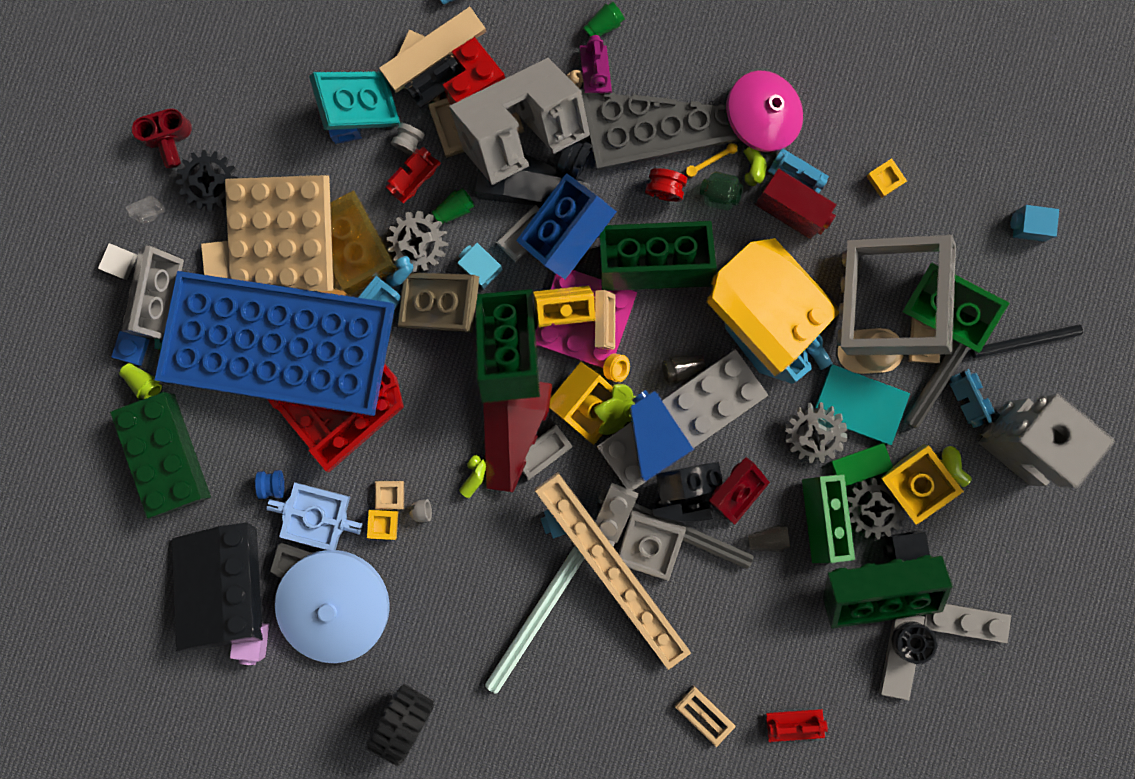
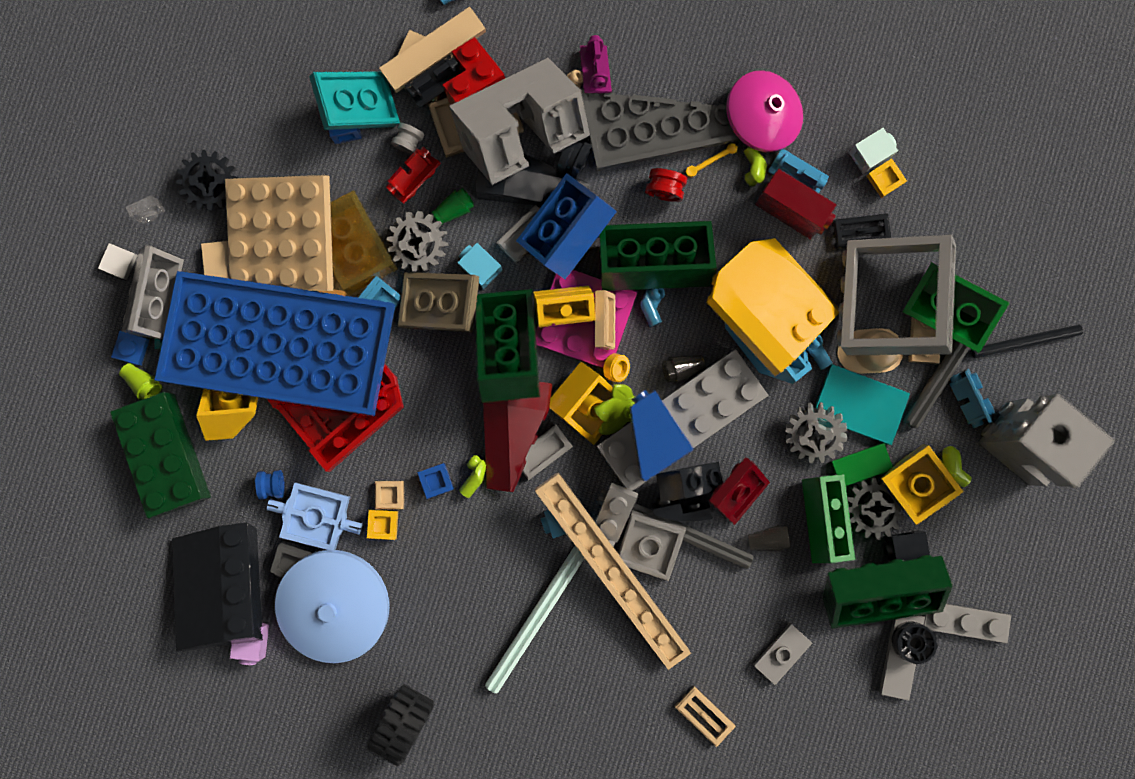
dark red beam [132,108,192,169] -> none
dark azure arm [386,256,414,287] -> none
light grey hinge [410,499,432,522] -> none
green cone [583,1,625,37] -> none
clear green head [700,171,743,211] -> none
red hinge [766,709,828,742] -> none
dark azure brick [1011,205,1059,242] -> none
none -> yellow slope [197,389,258,441]
none -> blue plate [417,463,454,499]
none -> dark azure arm [640,288,665,327]
none -> light grey plate [753,623,812,685]
none -> black tile [832,213,891,248]
none -> light aqua brick [849,128,898,175]

